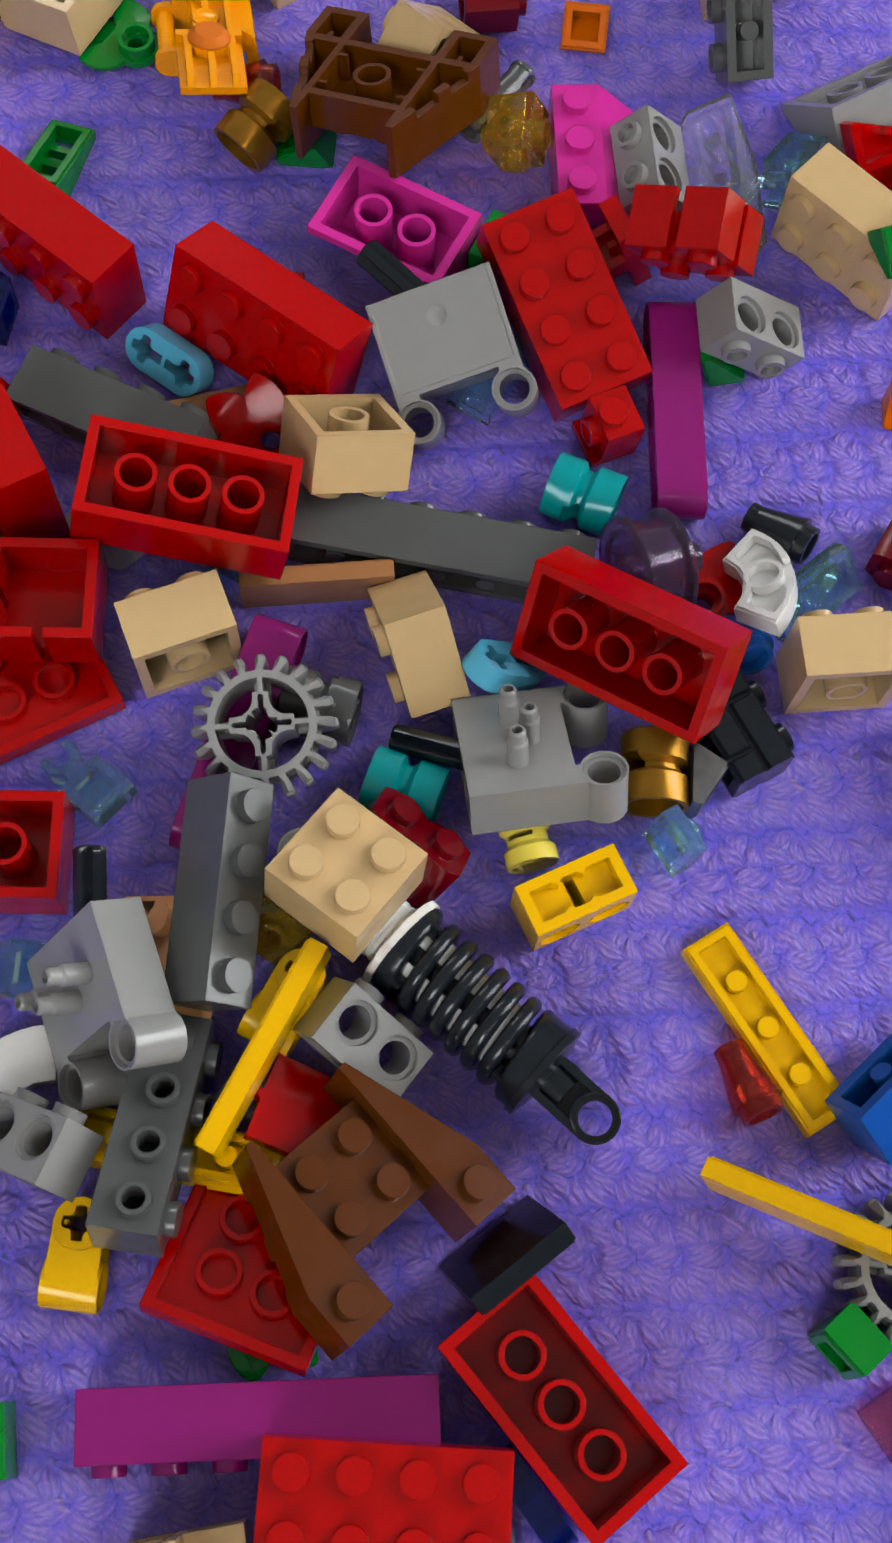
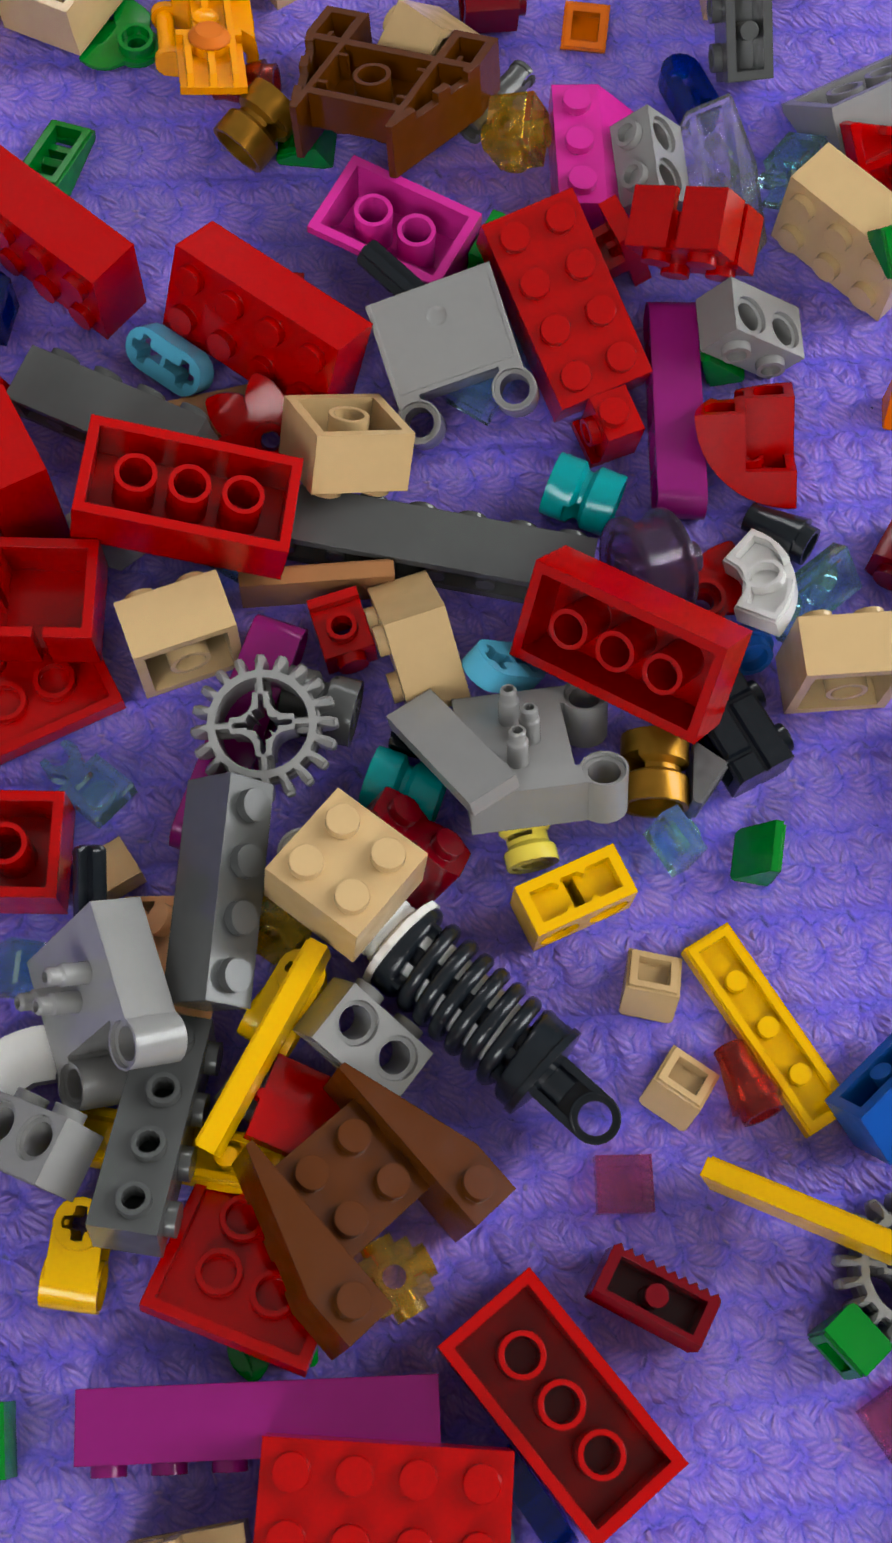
black tile [438,1195,576,1315] -> none
none -> tan slope [72,836,147,899]
none -> red brick [306,585,378,675]
none -> clear yellow brick [358,1233,438,1325]
none -> light grey tile [386,689,520,816]
none -> dark red brick [584,1243,721,1353]
none -> clear pink tile [593,1154,655,1215]
none -> tan slope [619,948,682,1023]
none -> tan slope [639,1045,720,1131]
none -> clear blue beam [658,53,722,137]
none -> red brick [695,382,797,509]
none -> green slope [730,820,786,886]

